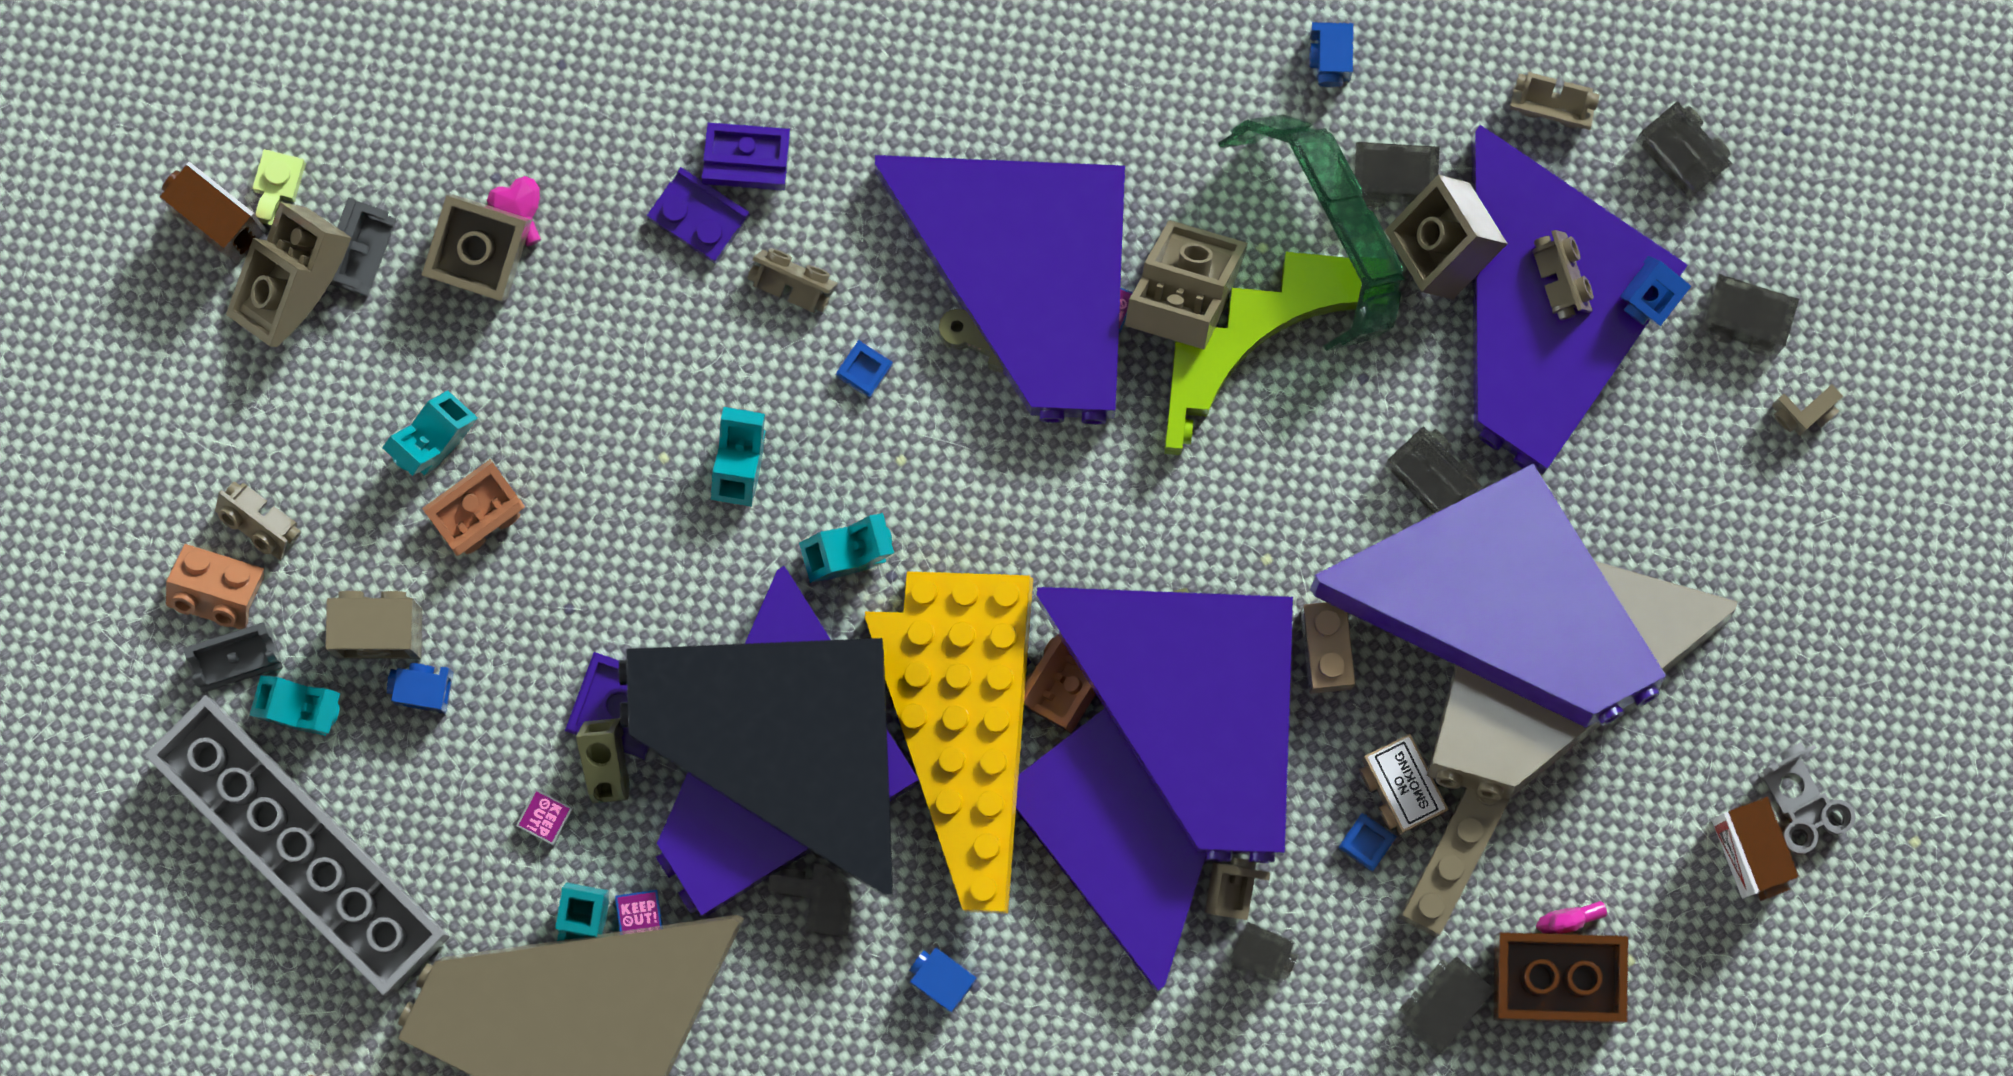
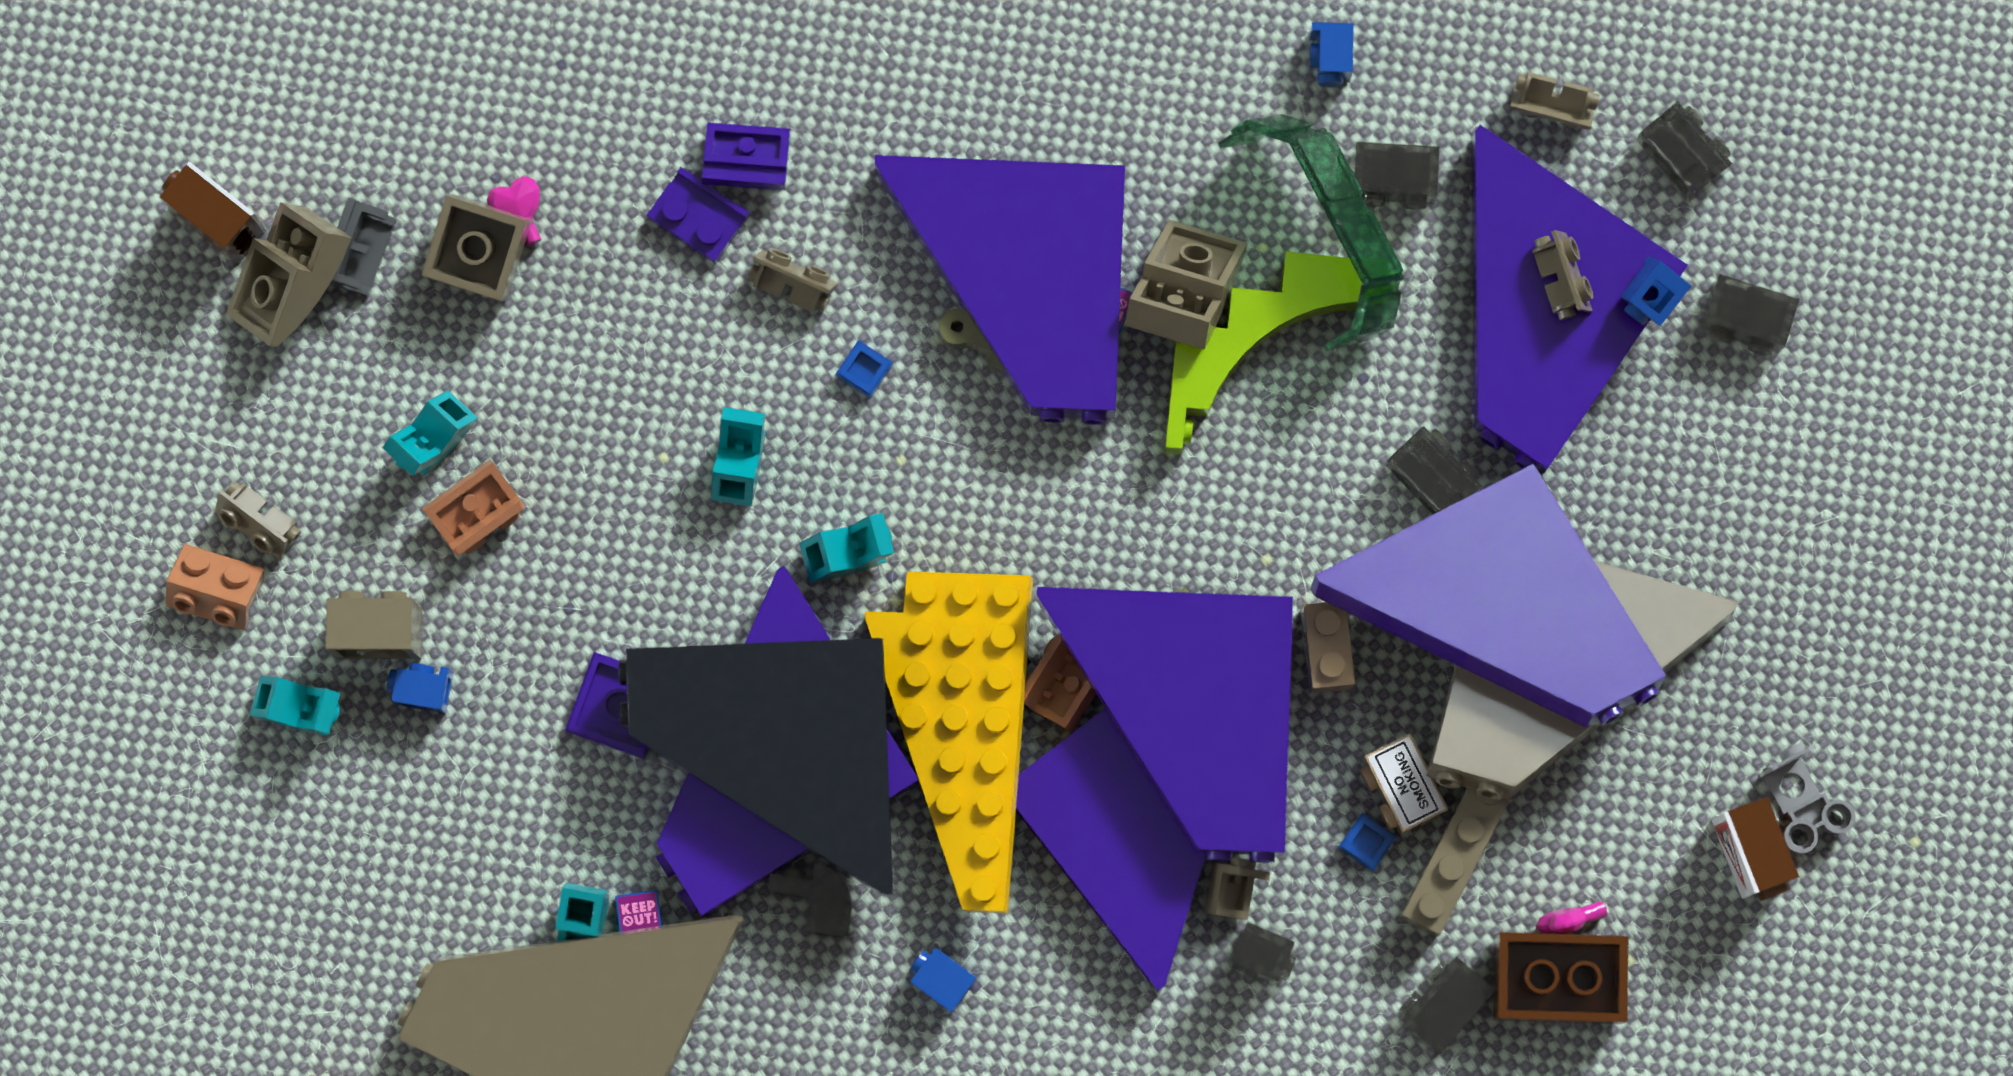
light grey brick [145,695,450,998] -> none
dark grey hinge [183,622,283,693] -> none
yellowish green plate [253,149,306,226] -> none
tile [516,788,574,846] -> none
olive leg [576,718,630,803] -> none
dark tan brick [1384,174,1508,299] -> none
dark tan bracket [1772,384,1843,436] -> none

